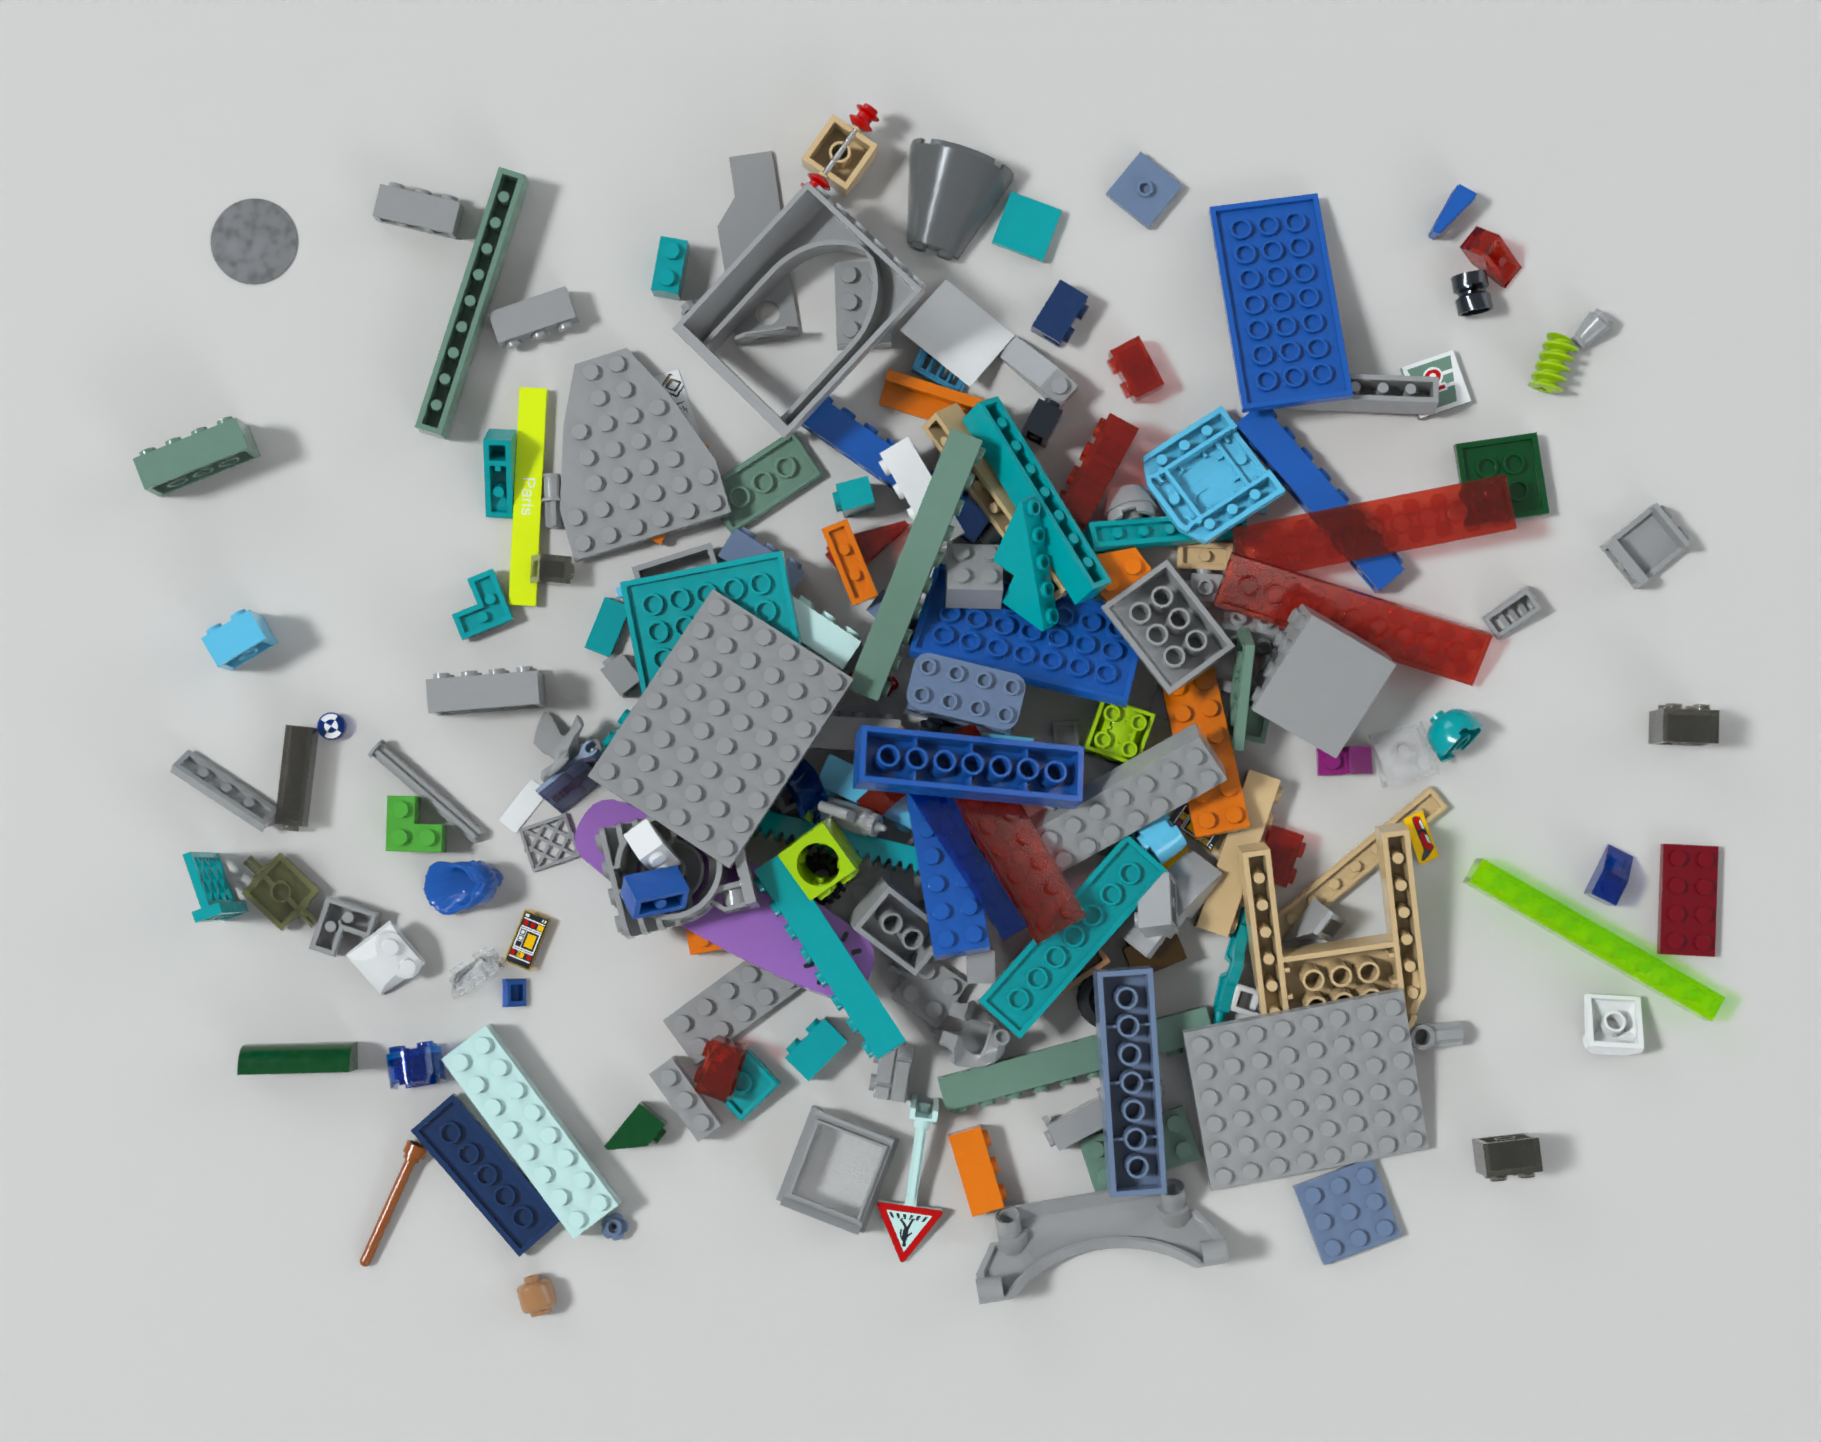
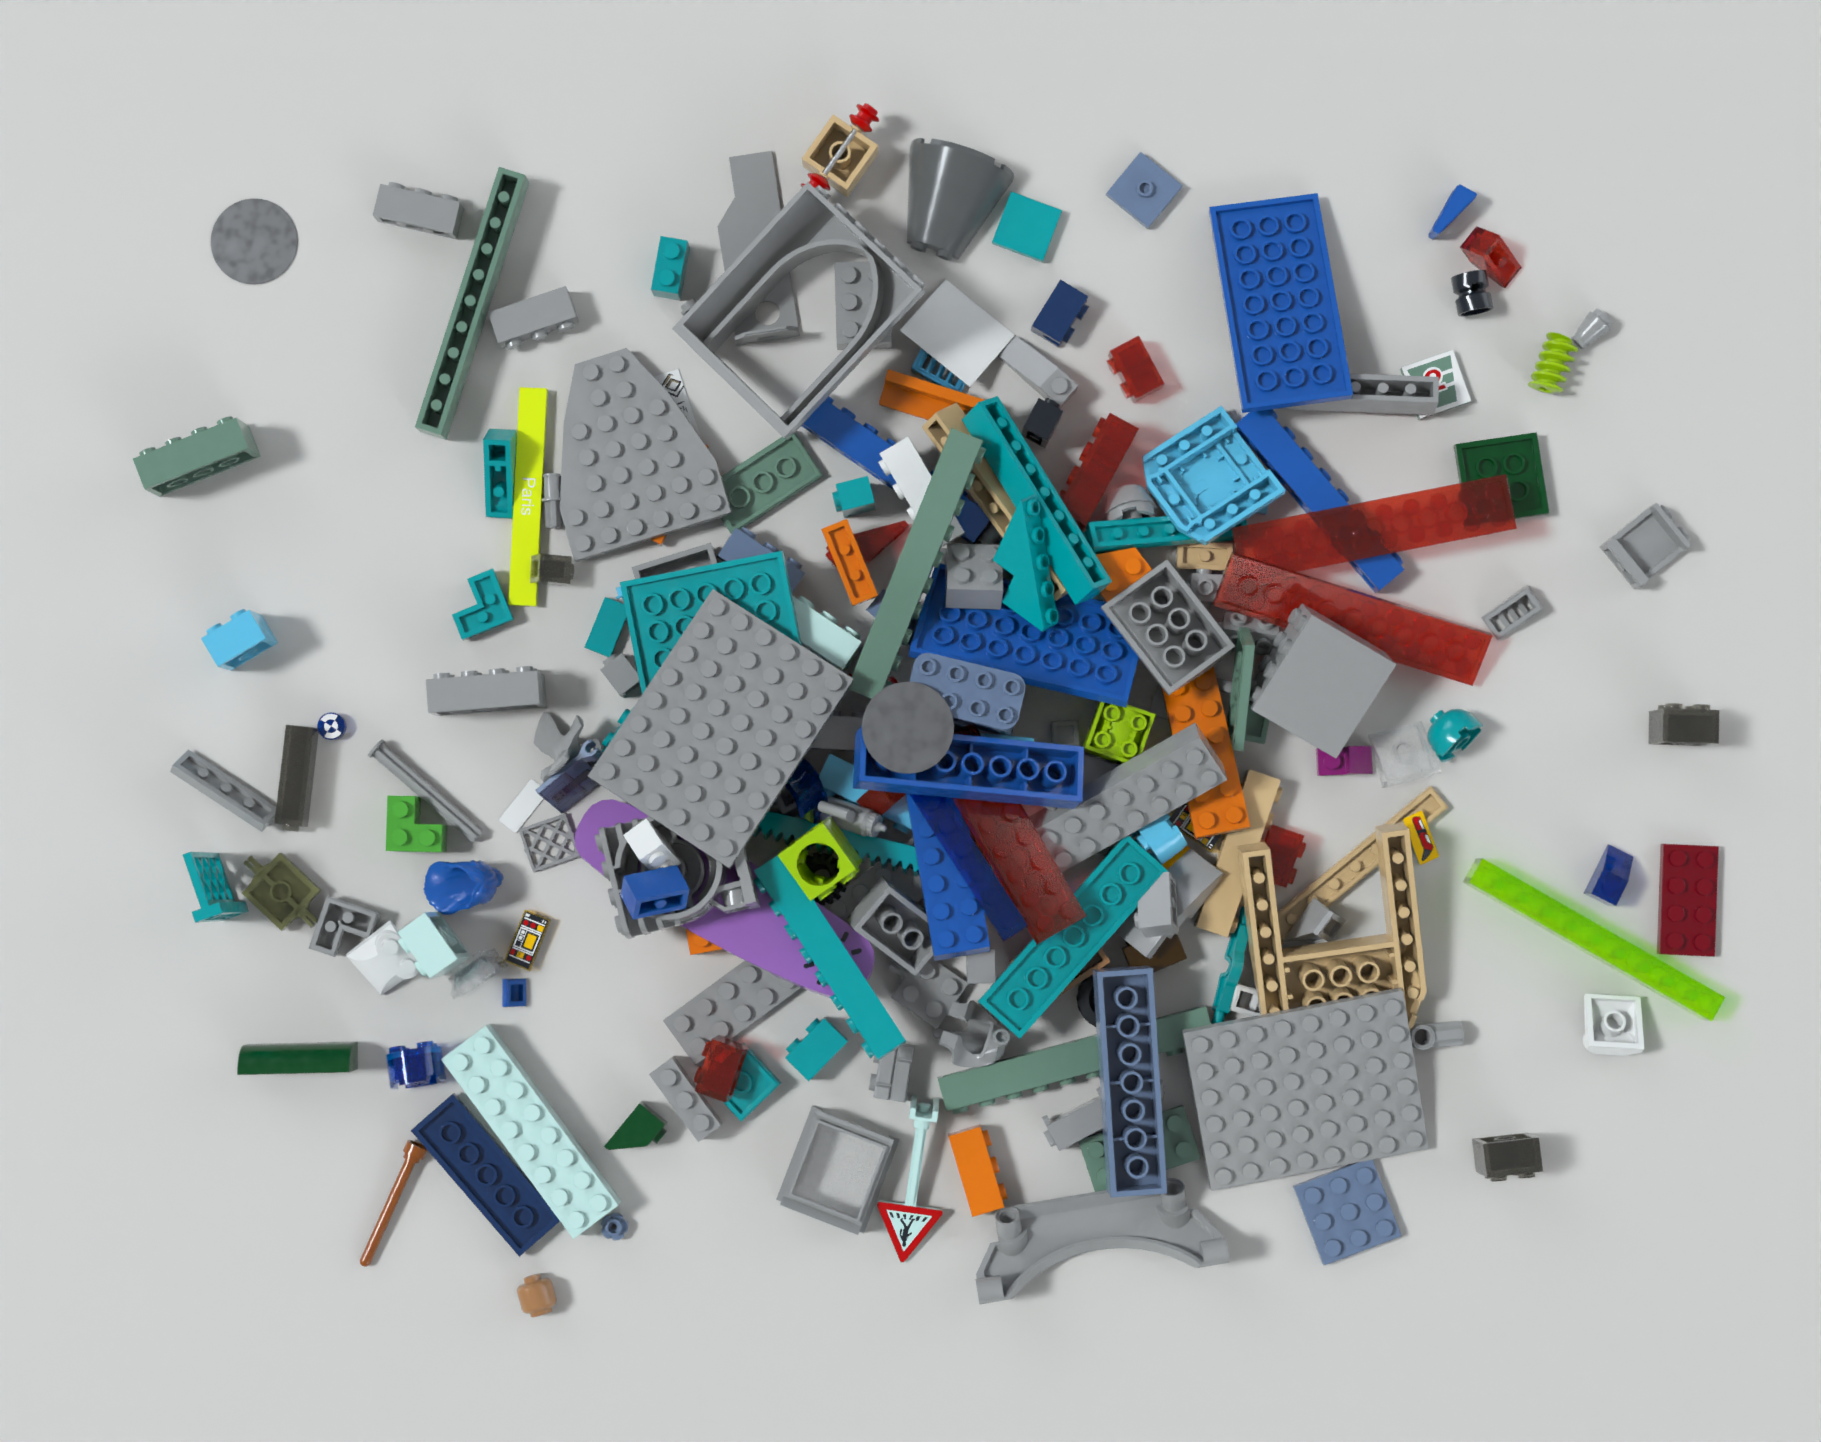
none -> light aqua brick [397,912,470,978]
none -> flat silver sticker [862,682,954,774]

